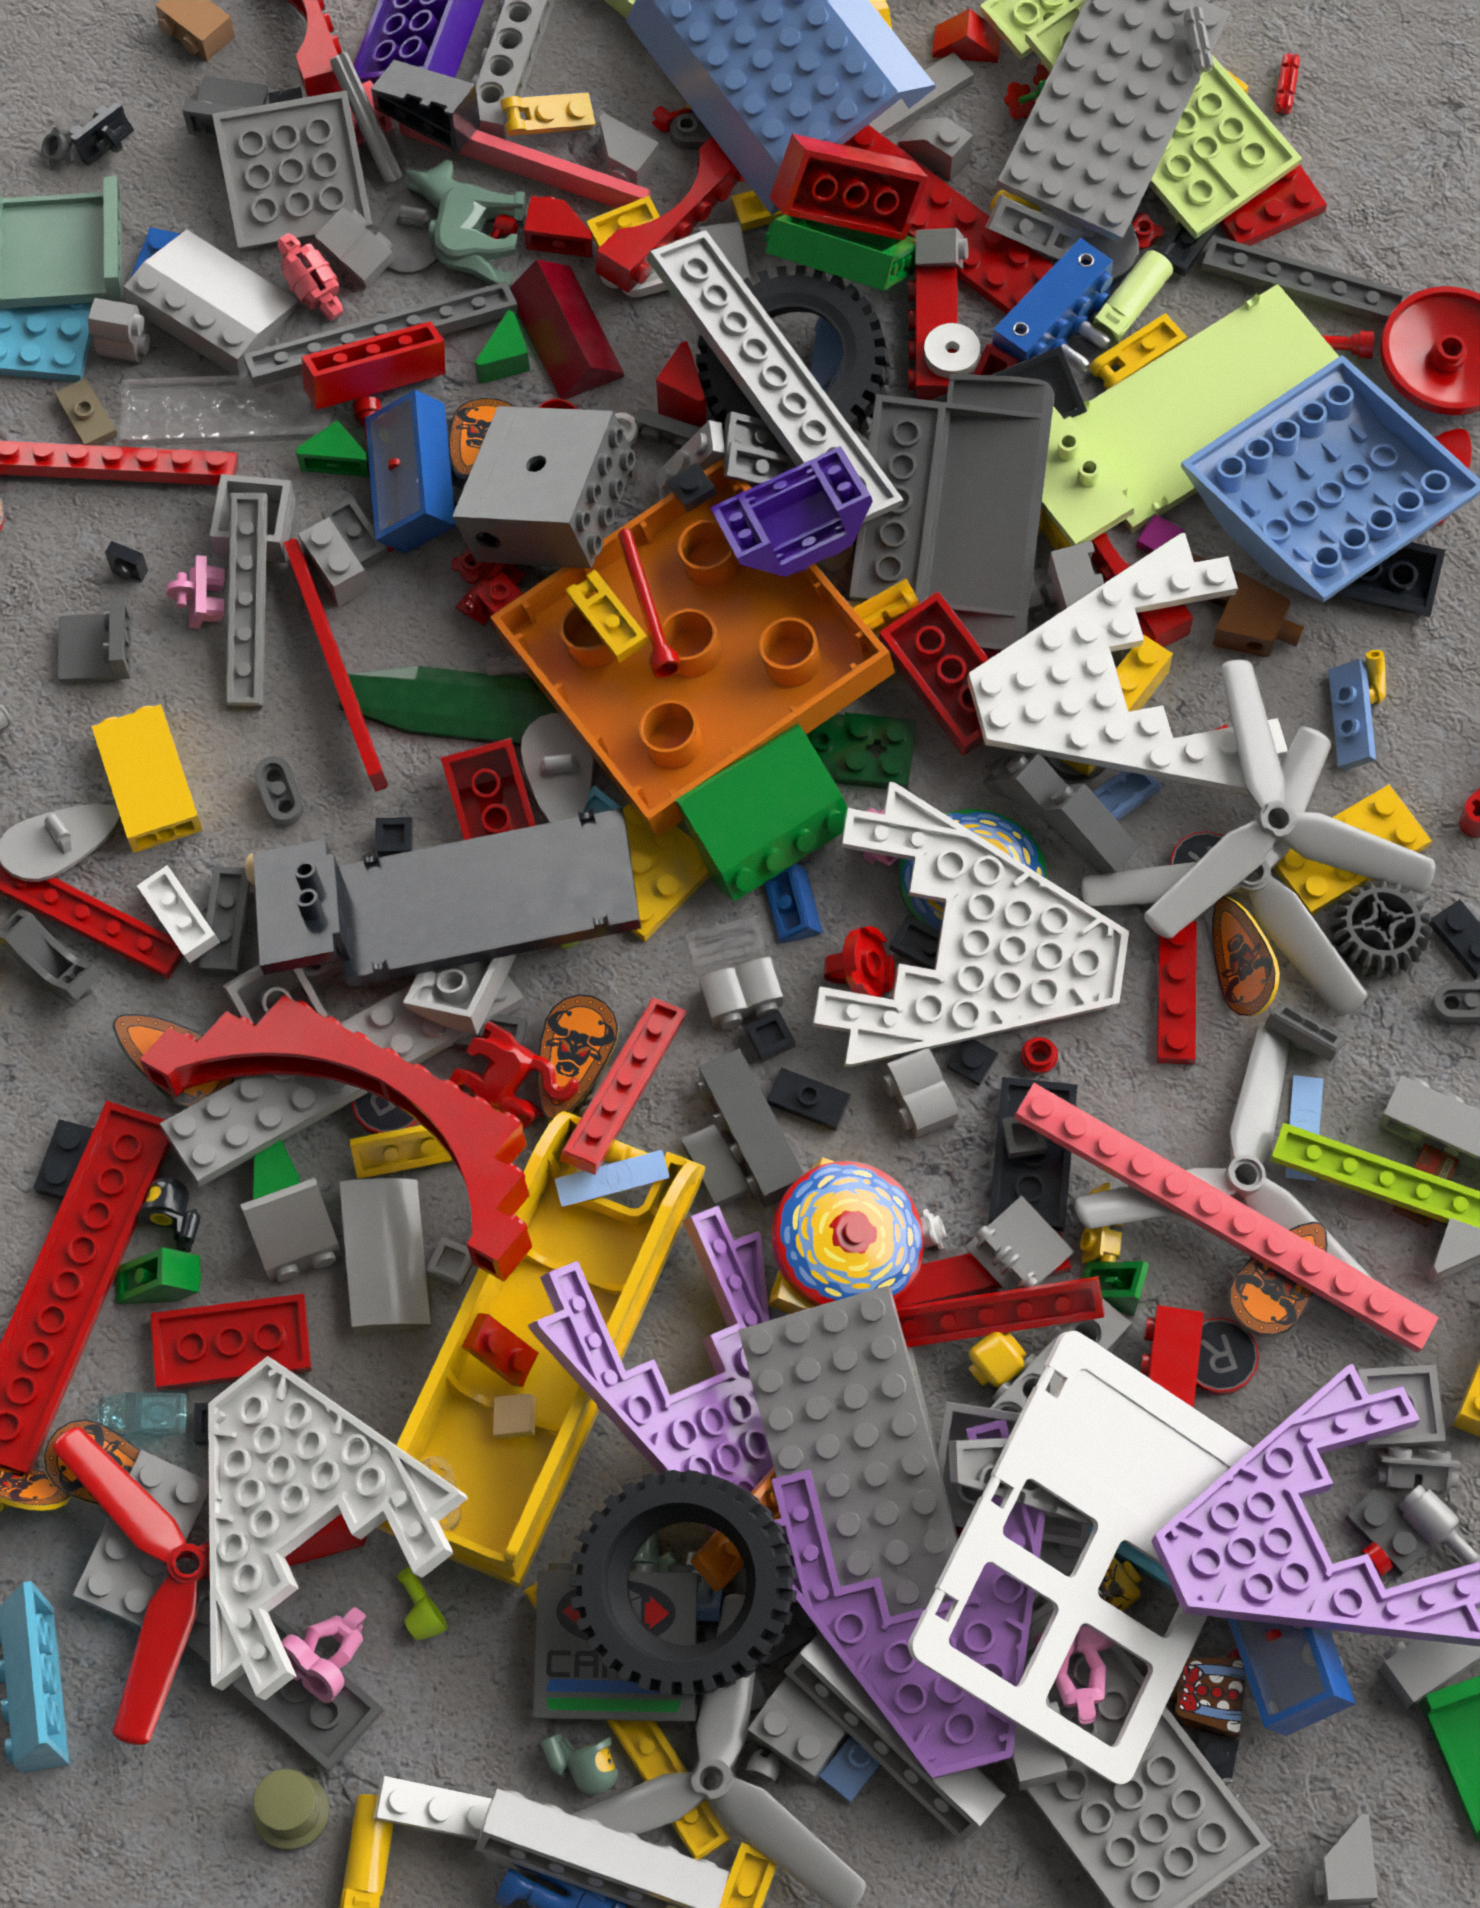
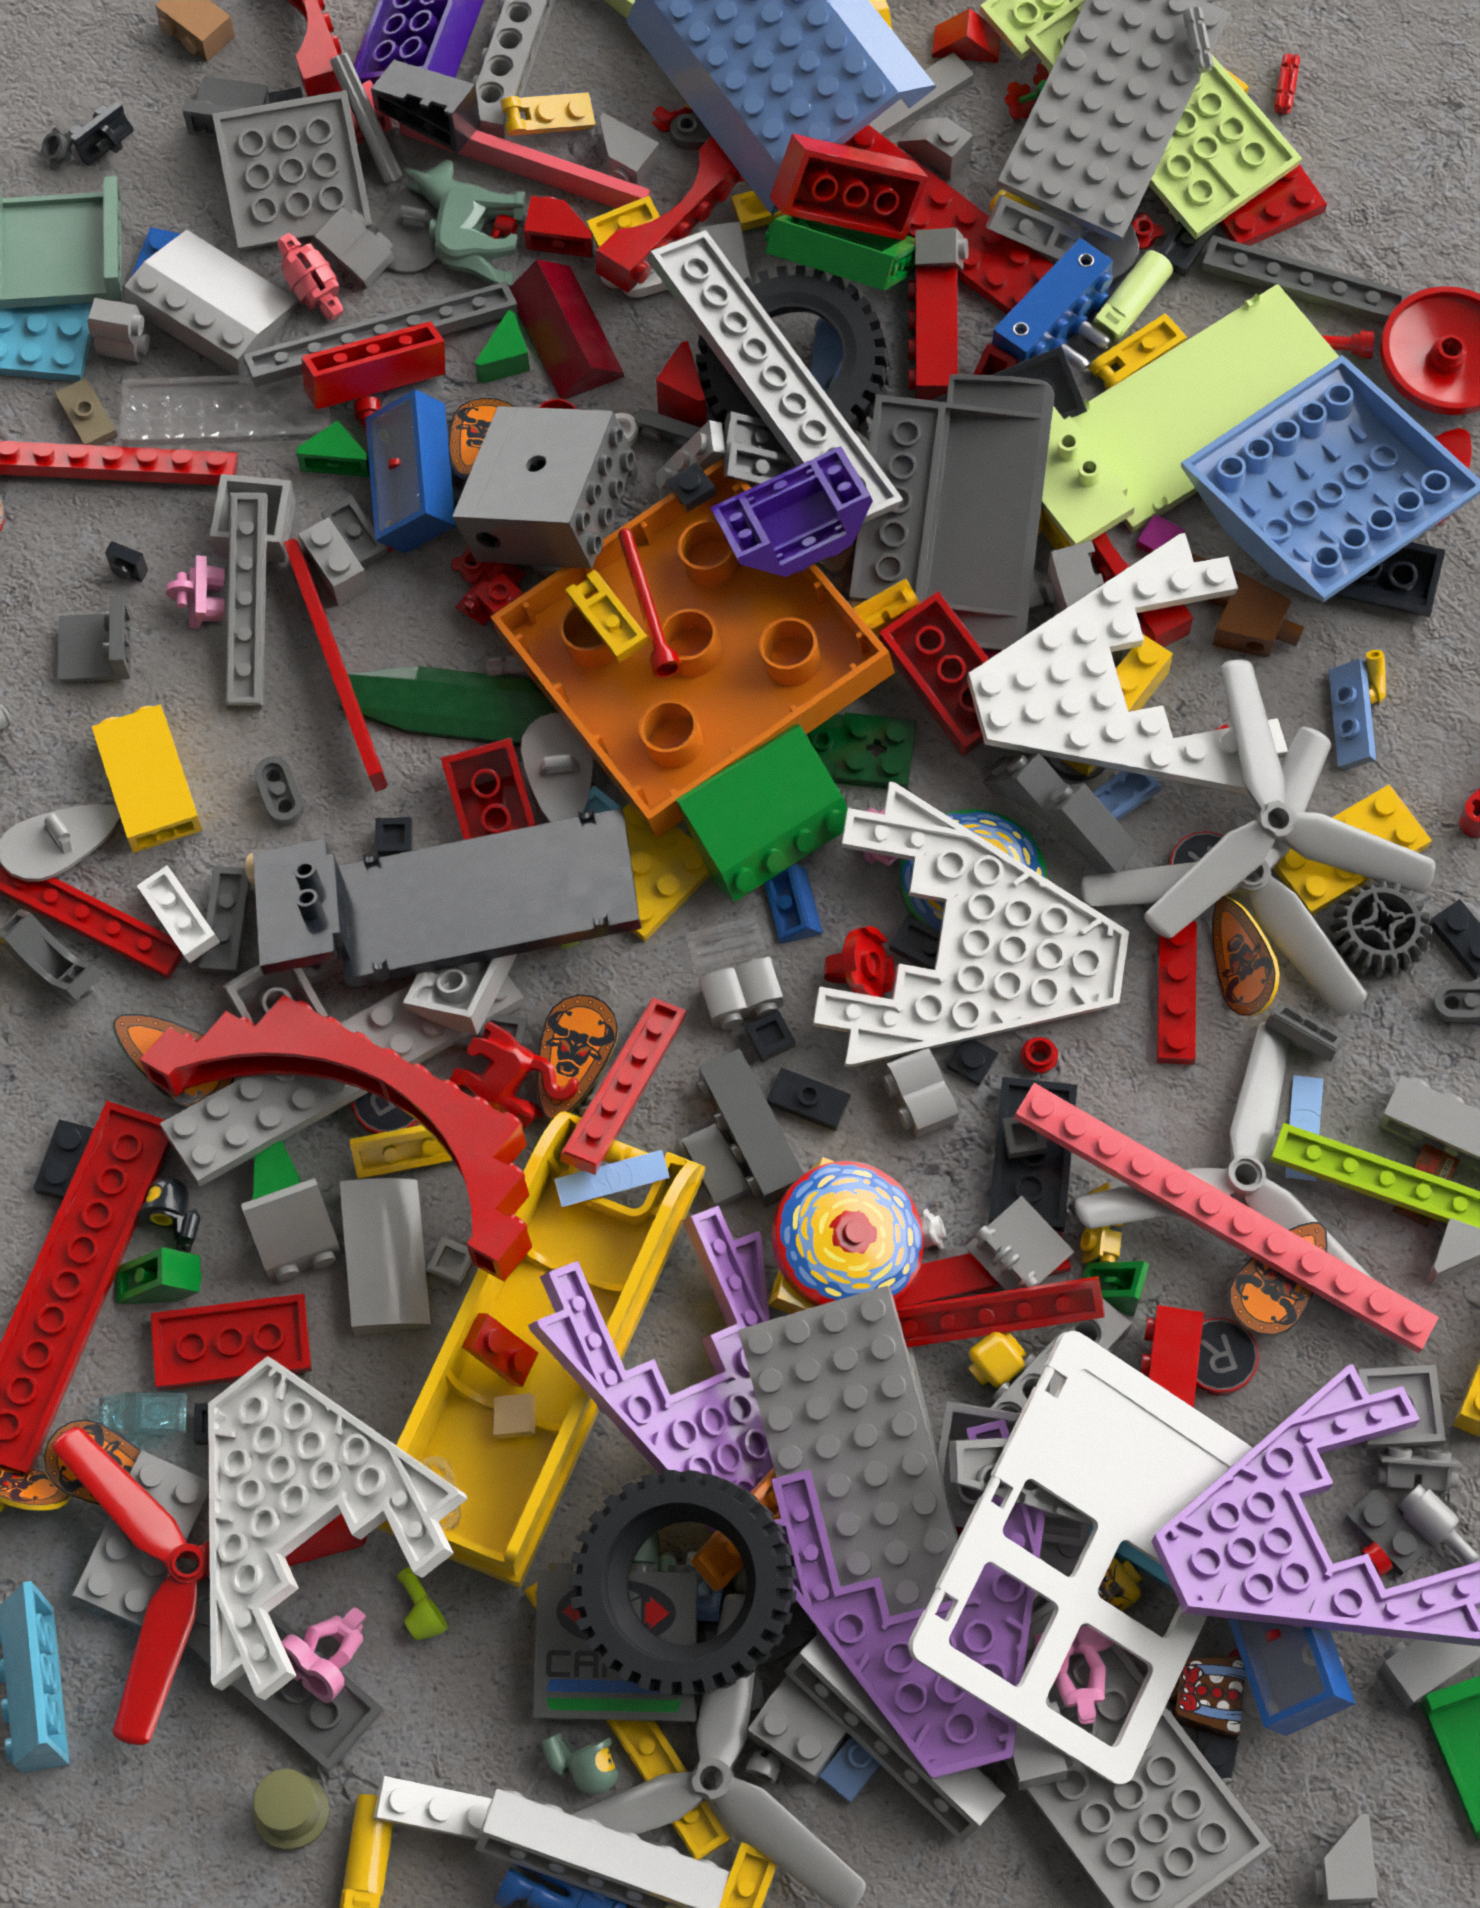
white piece [924,323,980,379] -> none

